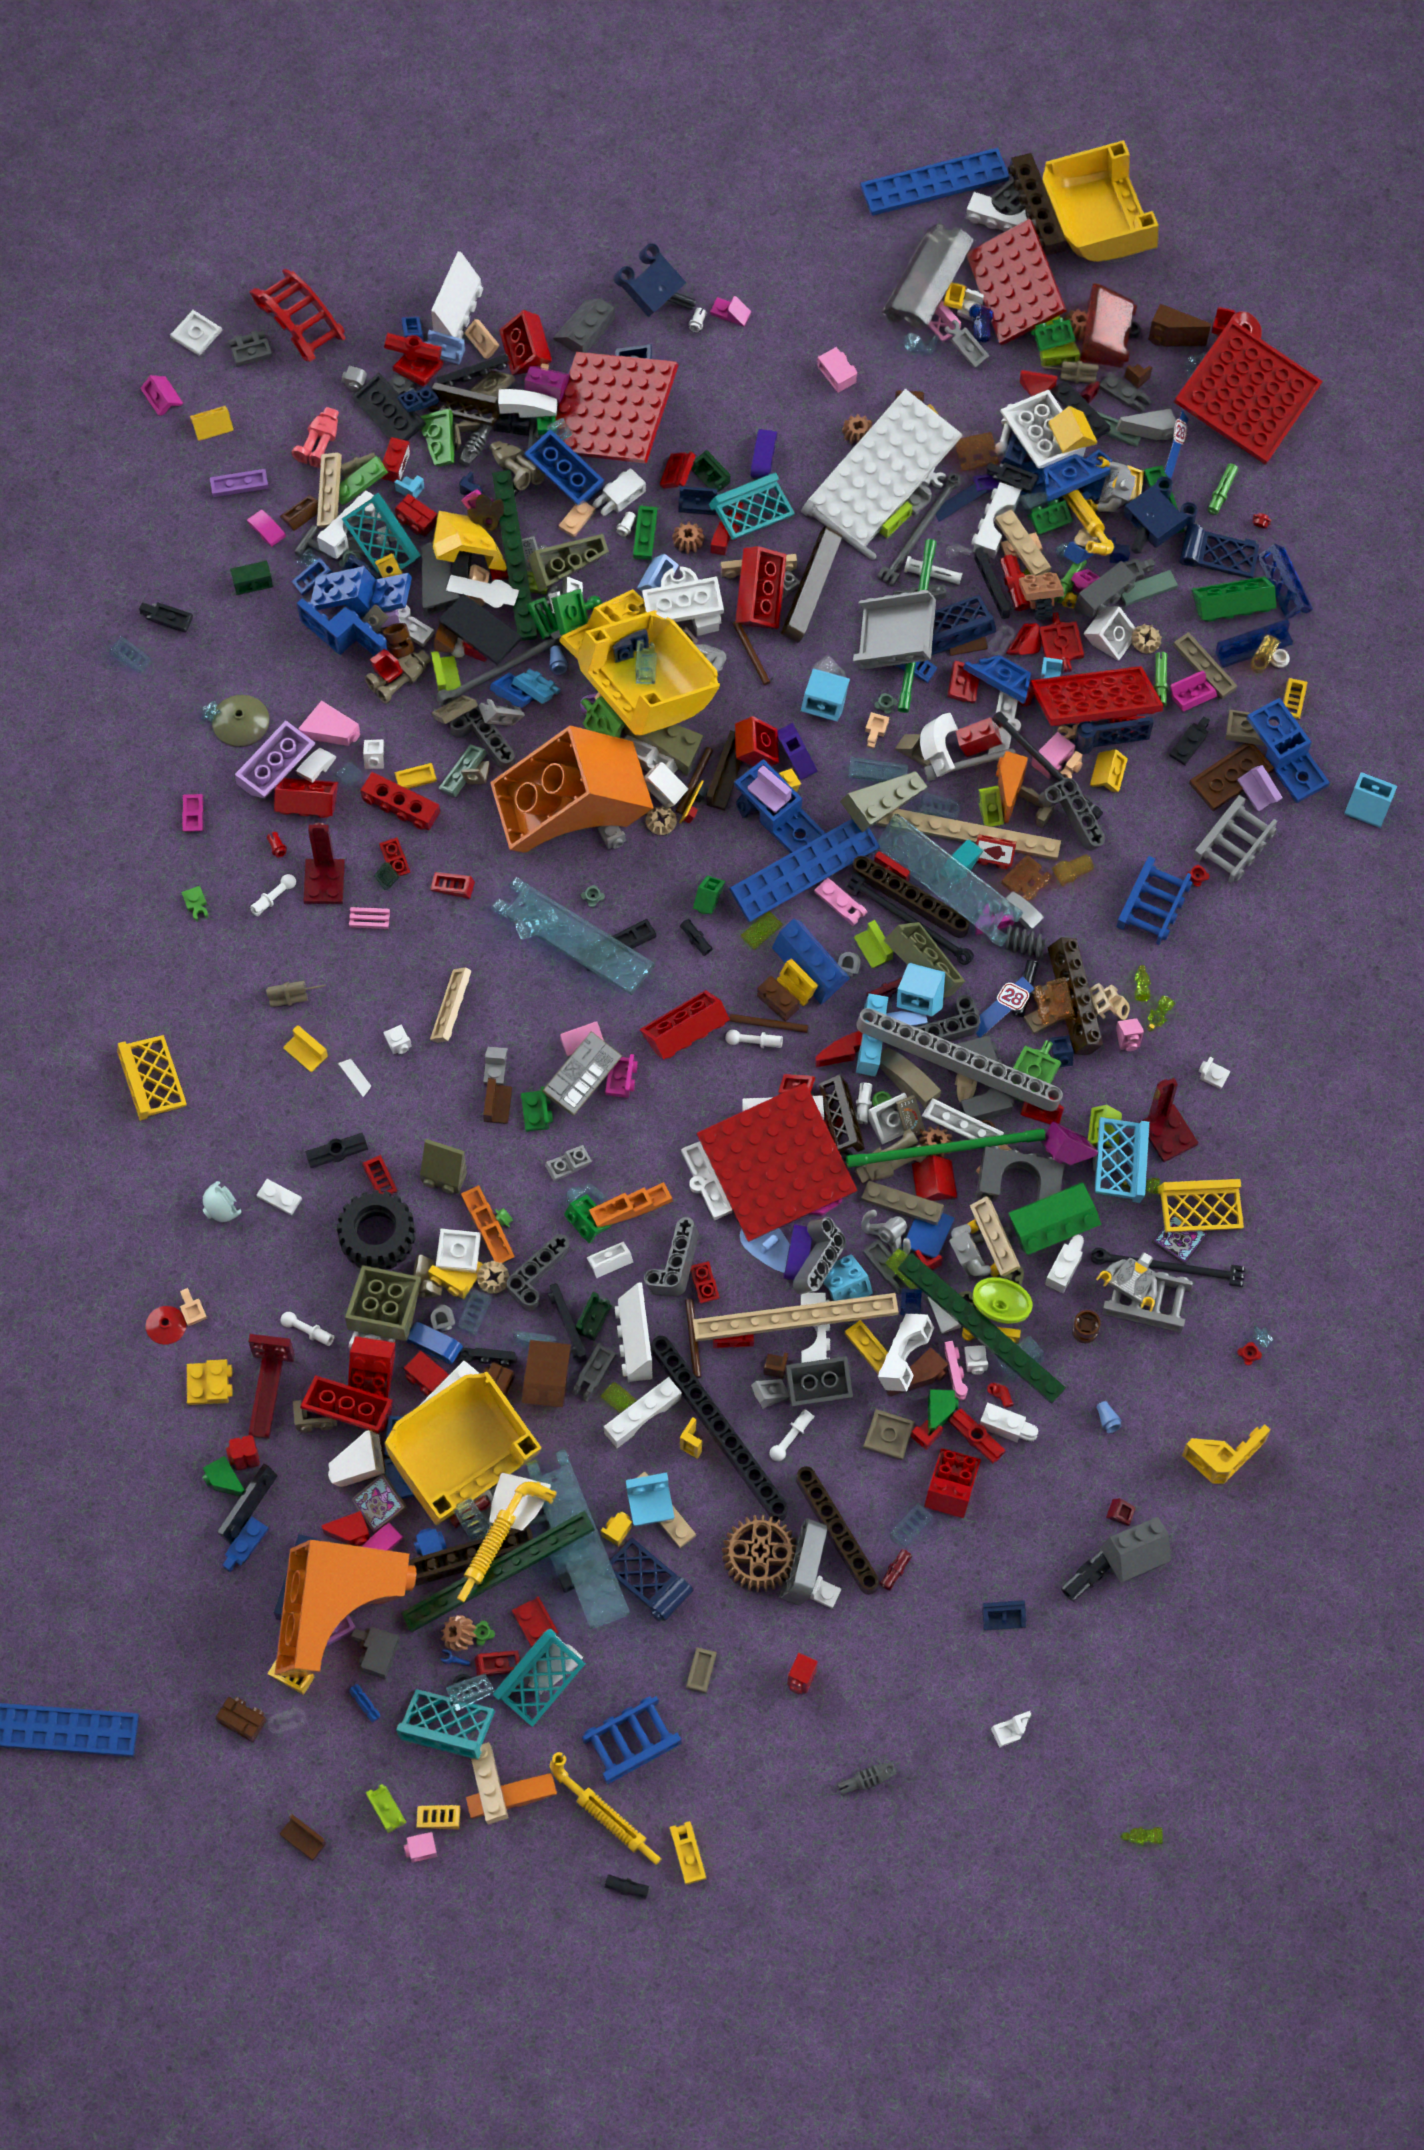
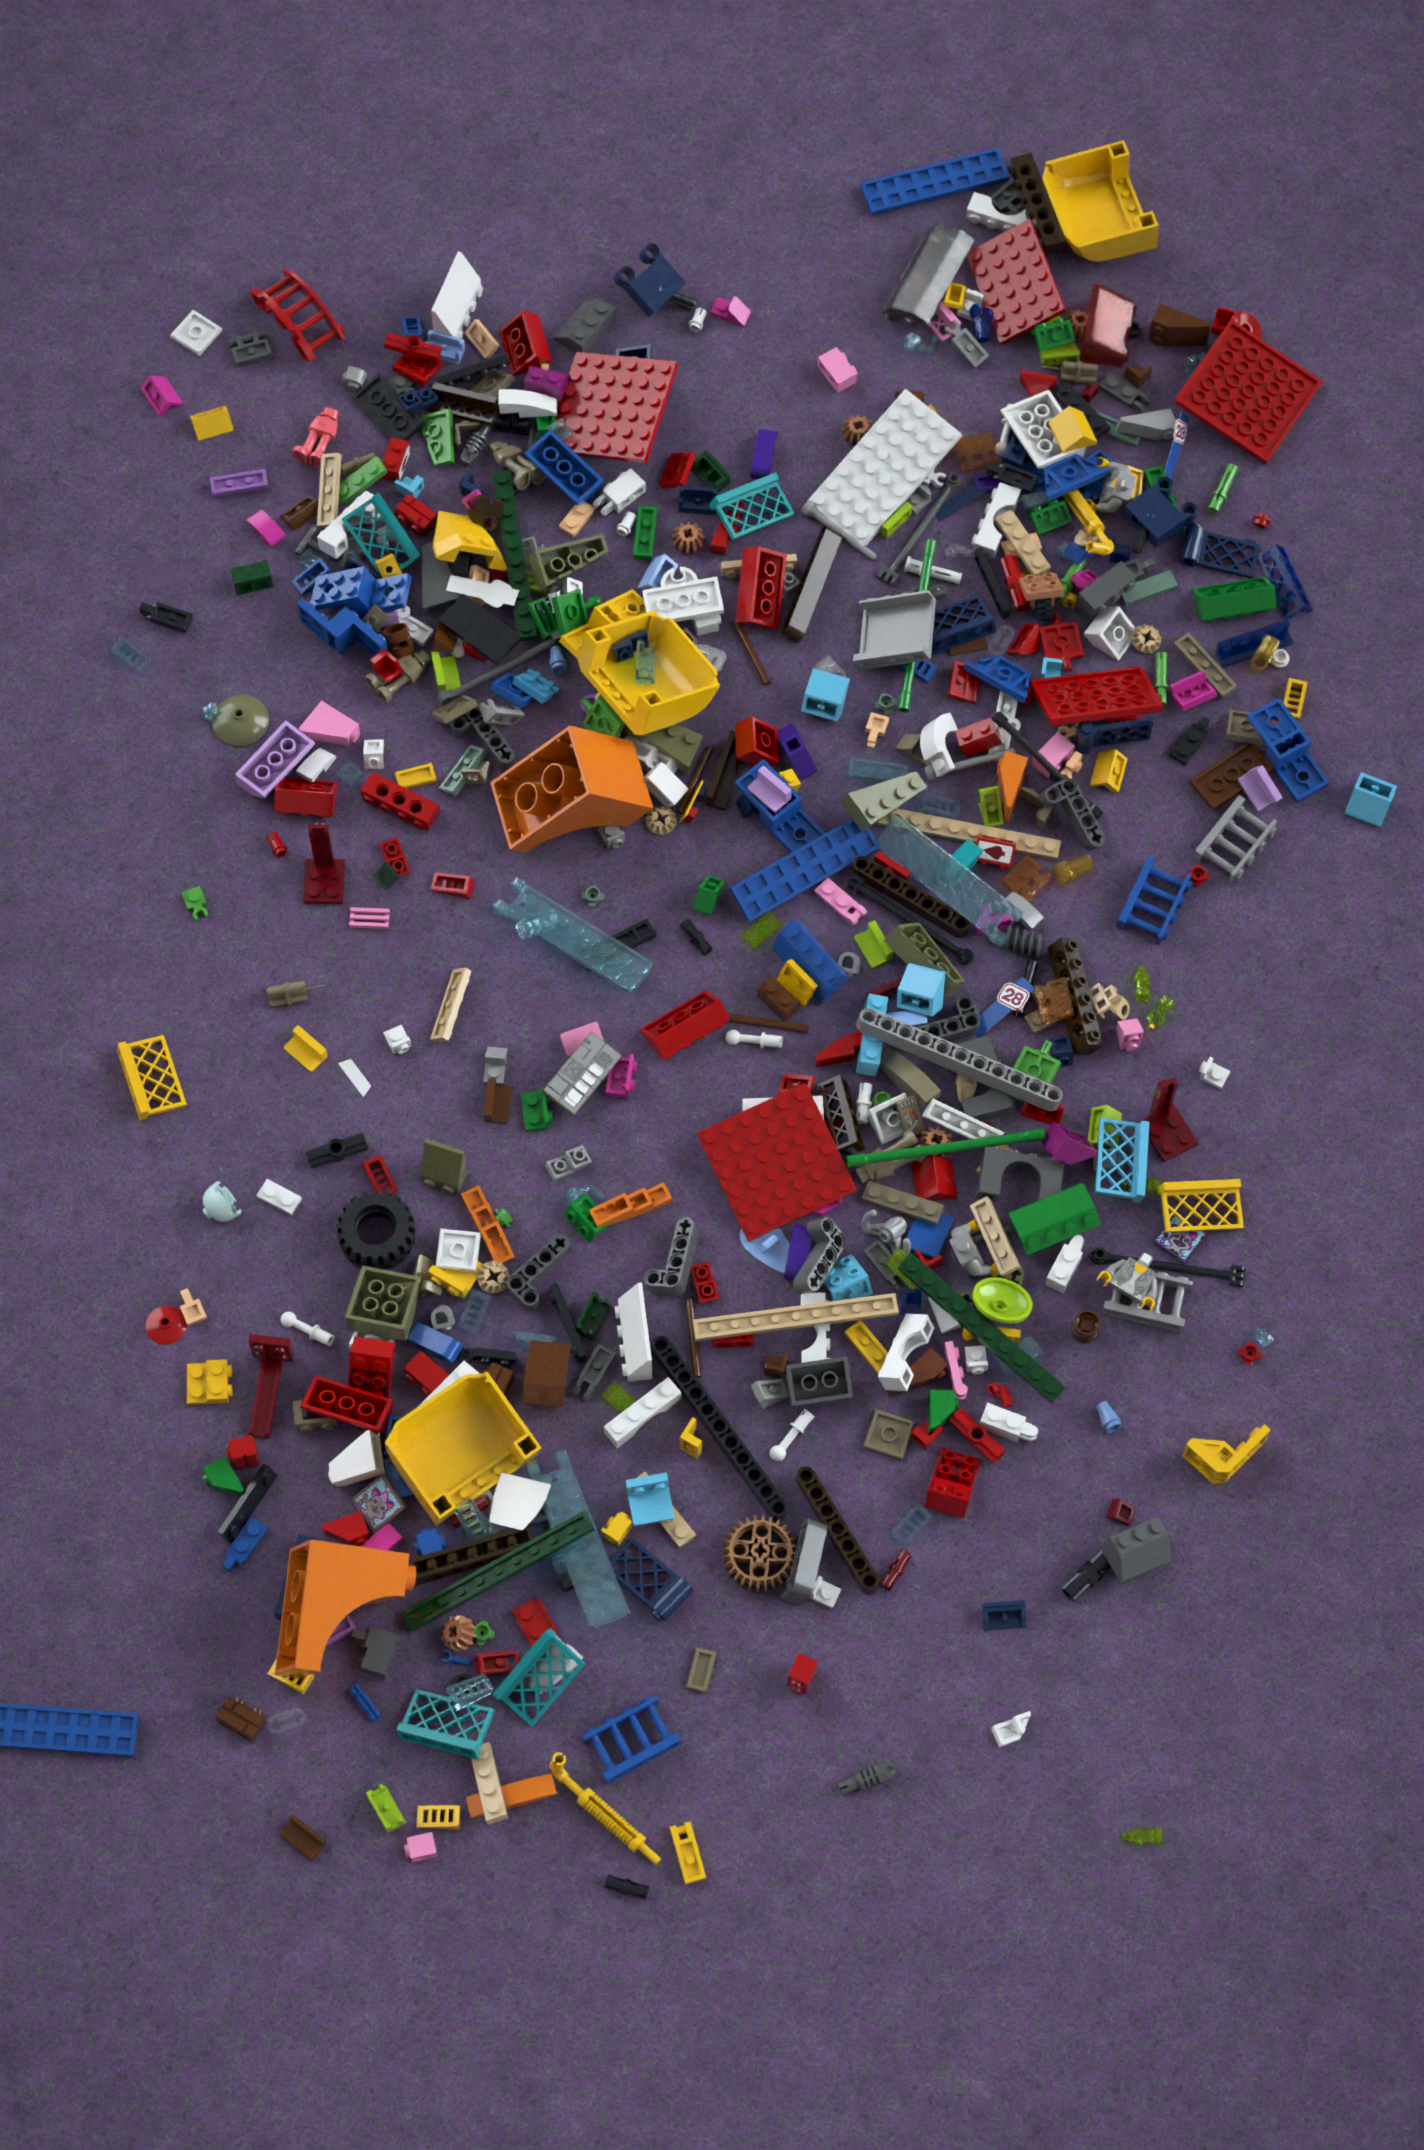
dark pink slope [182,794,203,832] -> none
white pin [250,874,296,916] -> none
yellow piece [457,1481,557,1603] -> none
white slope [587,1242,633,1278] -> none
white hinge [681,1141,732,1220] -> none

